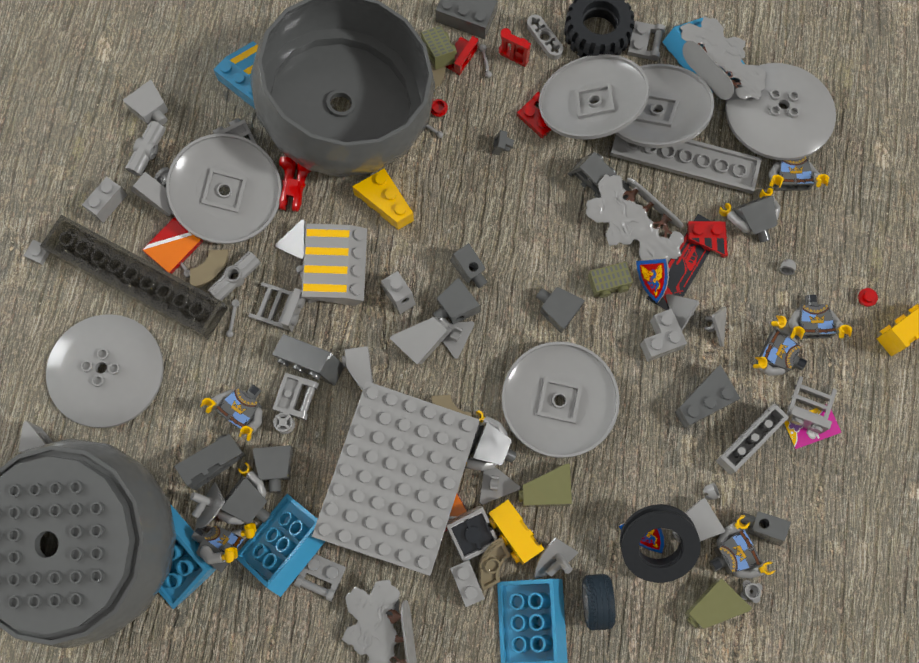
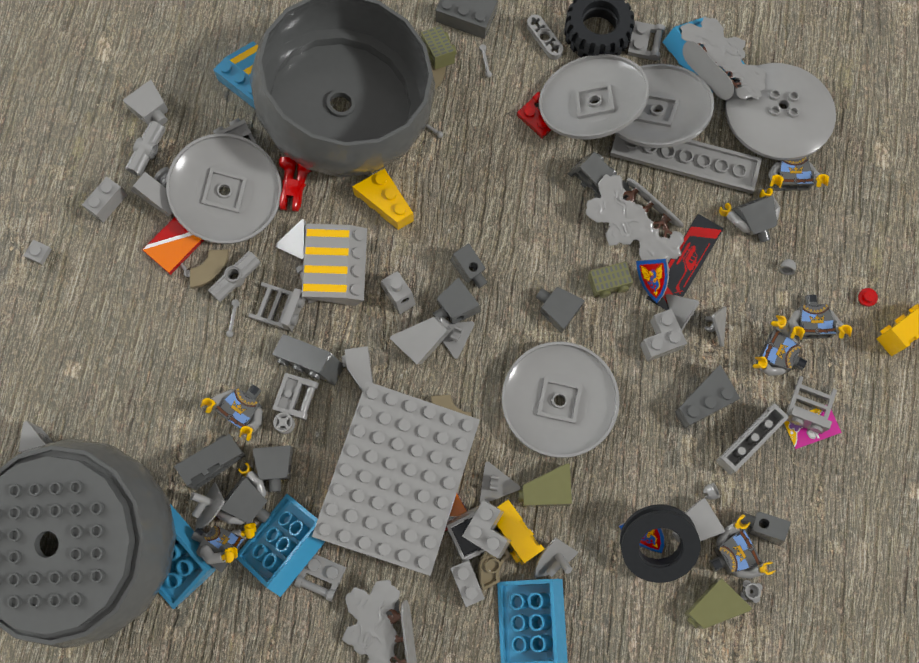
clear smoke brick [40,215,228,340] -> none
light grey dish [46,314,164,428] -> none
red plate [431,99,448,117] -> none
red panel [446,36,479,75] -> none
torso [465,410,516,471] -> none
dark grey tile [492,130,514,155] -> none
red plate [499,28,531,67] -> none
black wheel [582,574,616,631] -> none
red wing [687,221,728,258] -> none
none -> light grey brick [462,500,511,558]

